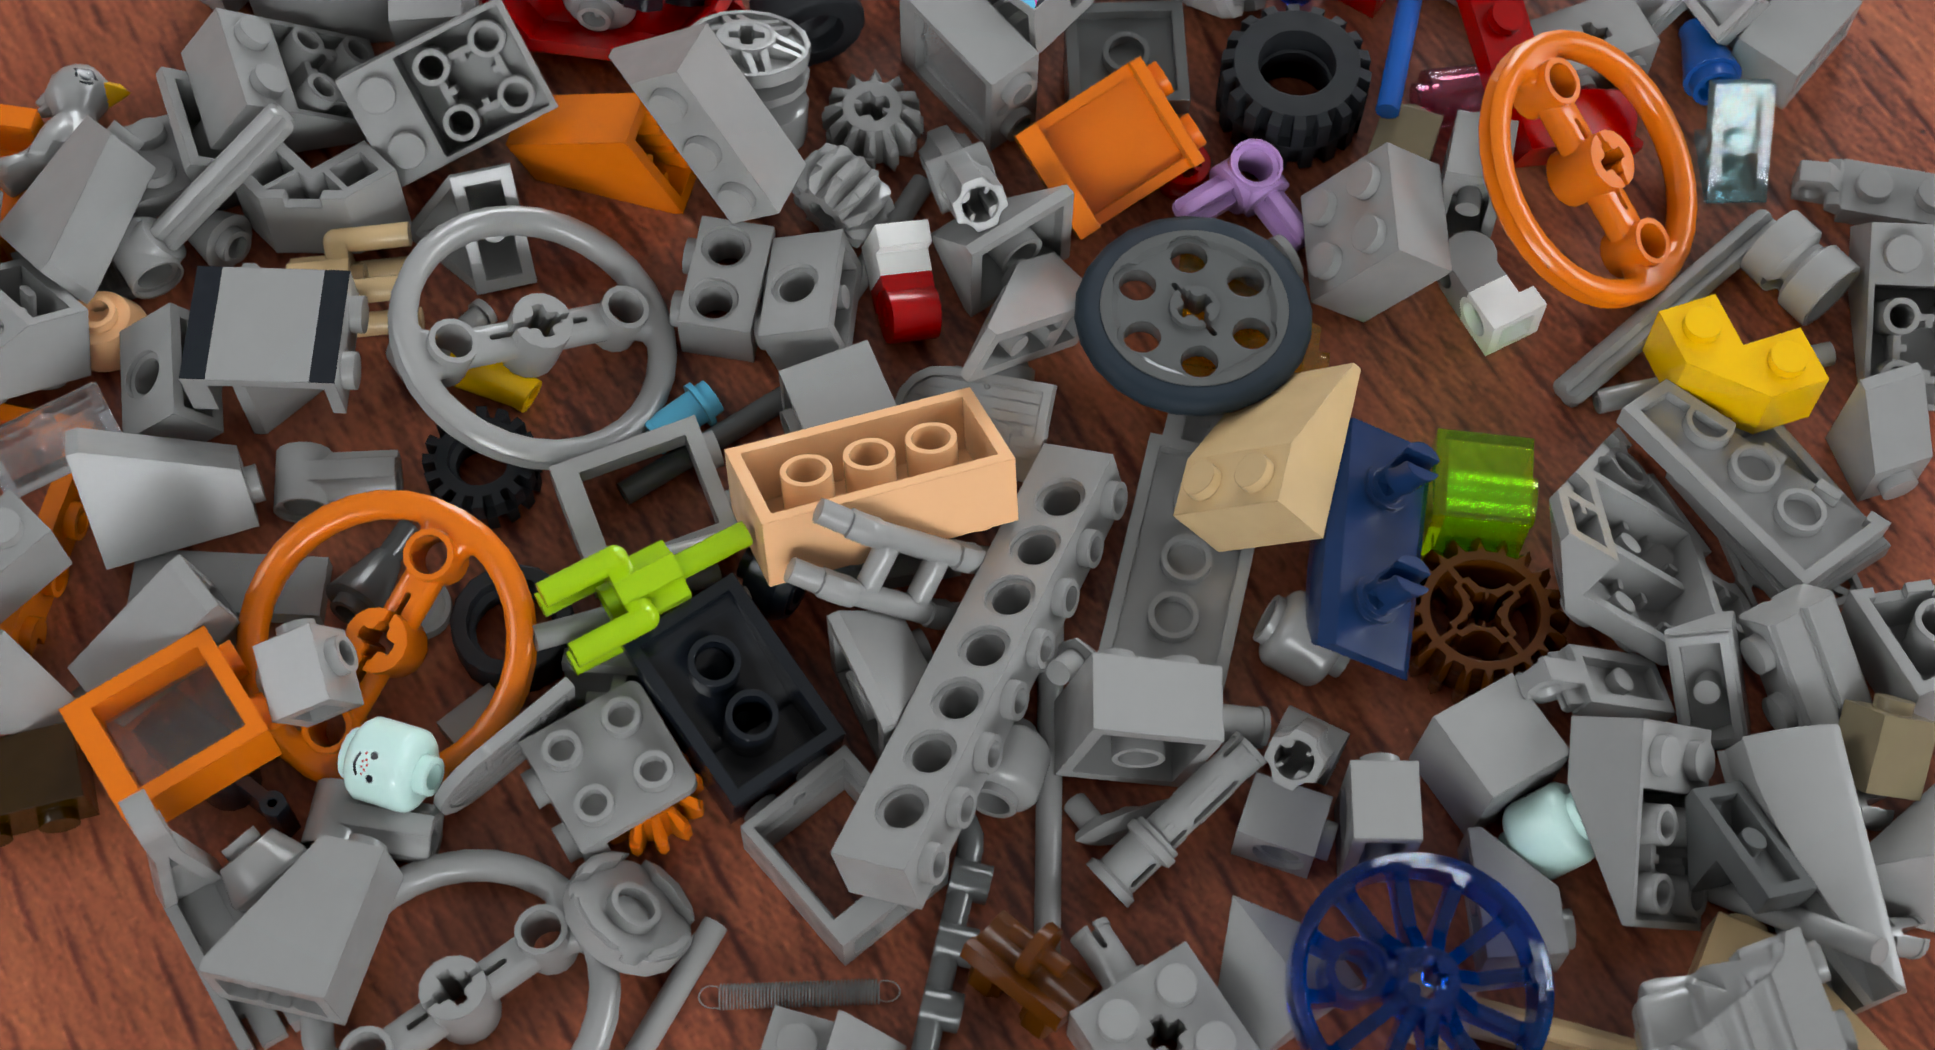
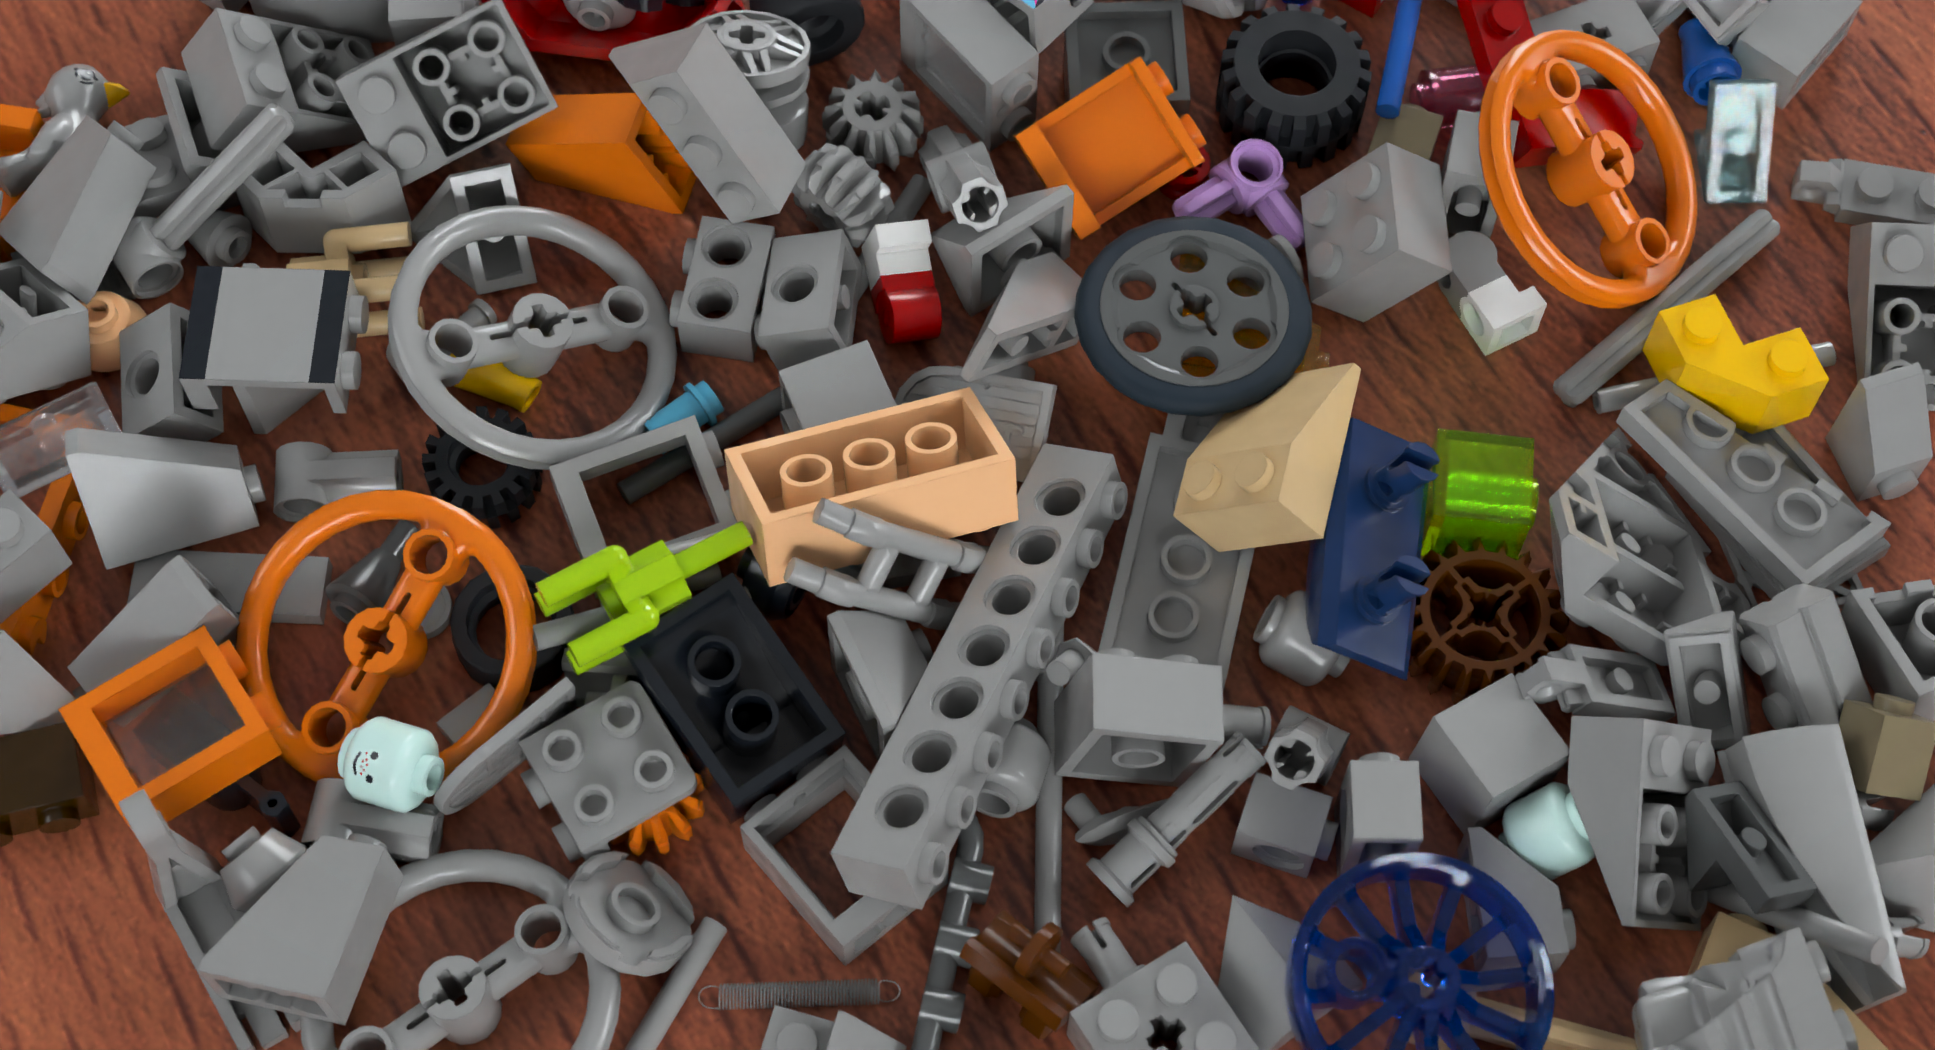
light grey brick [252,618,365,727] -> none
light grey wheel [1740,210,1861,326] -> none

